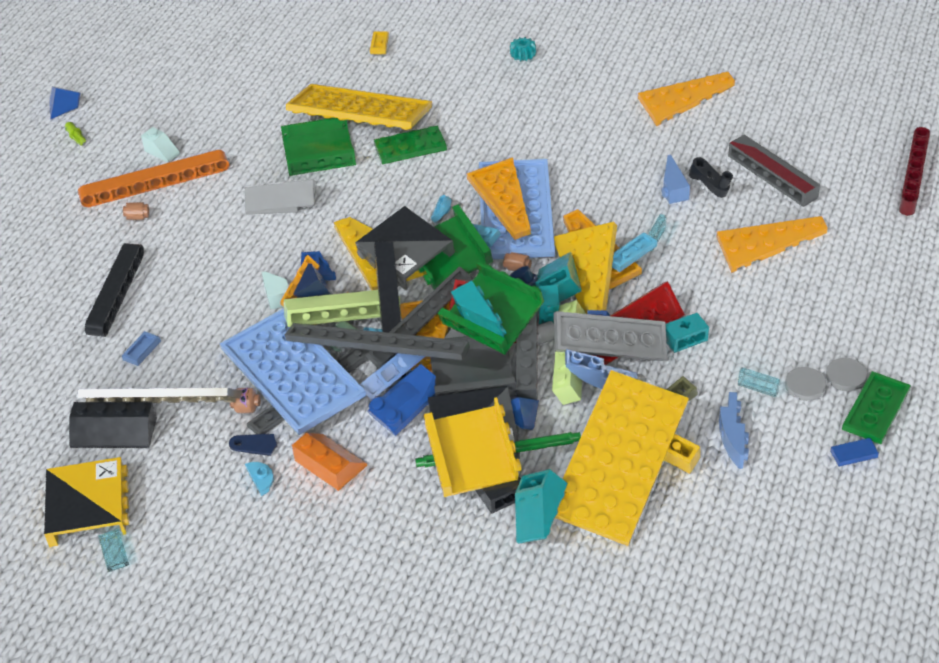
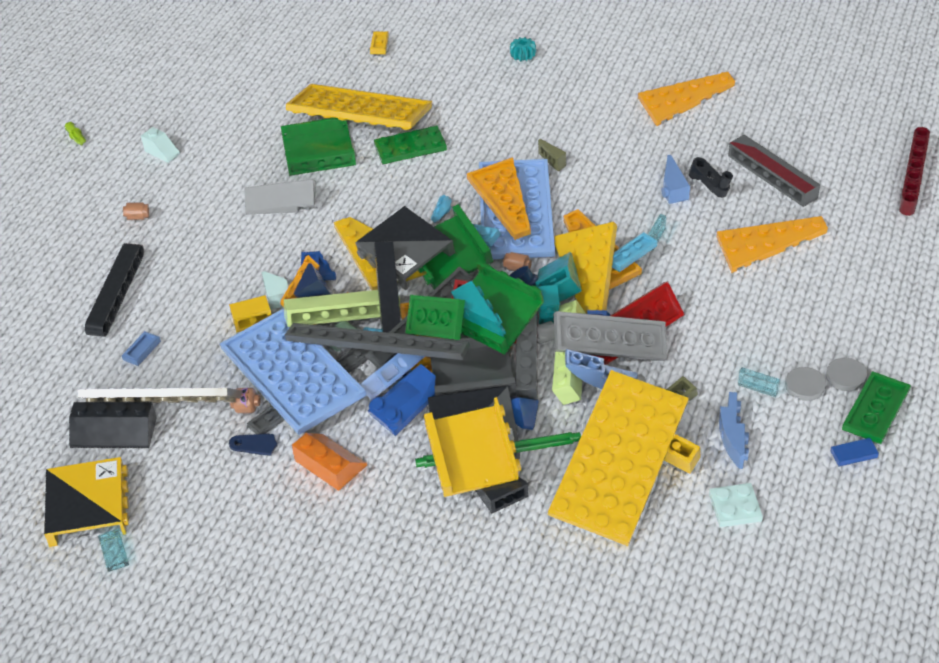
blue slope [49,86,81,119] -> none
orange beam [78,150,229,207] -> none
medium azure plate [245,462,274,496] -> none
teal slope [515,469,568,544] -> none
teal brick [665,313,709,353] -> none
none -> yellow brick [229,295,271,332]
none -> green plate [405,295,465,340]
none -> olive slope [538,139,566,171]
none -> light aqua plate [709,483,763,527]

